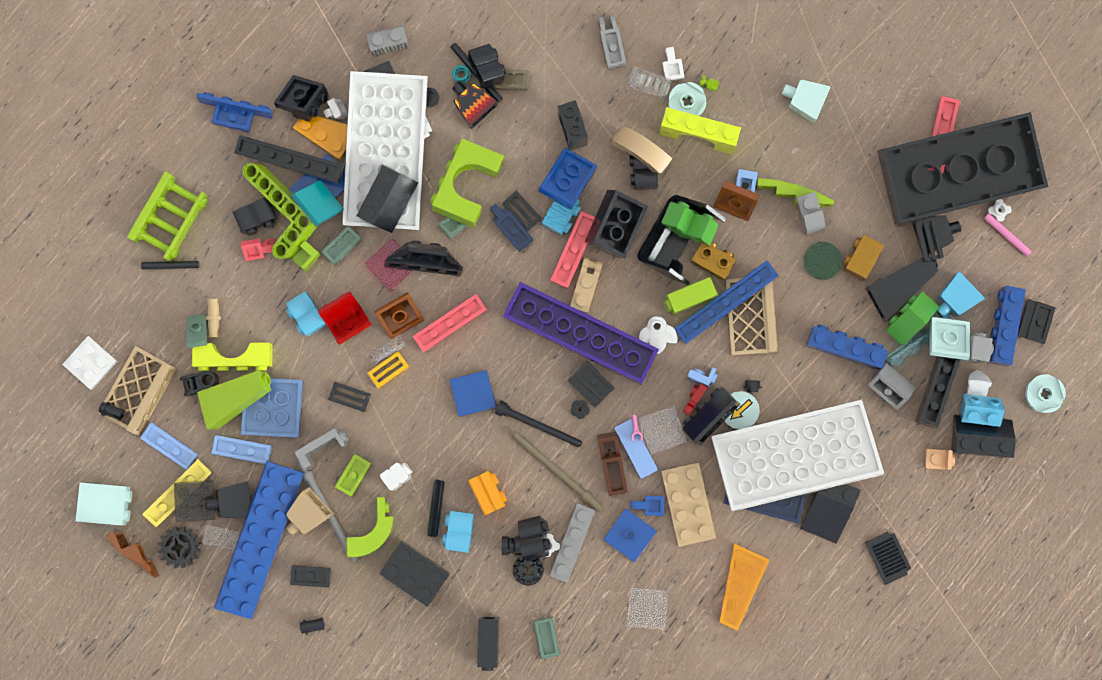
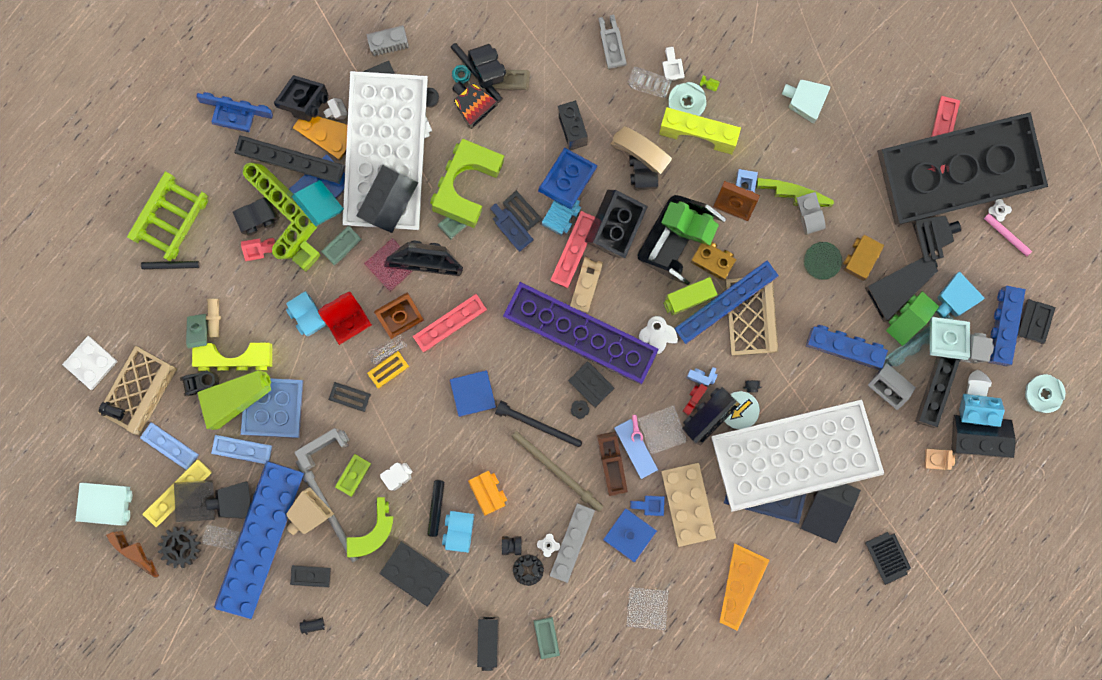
black brick [518,516,551,561] -> none

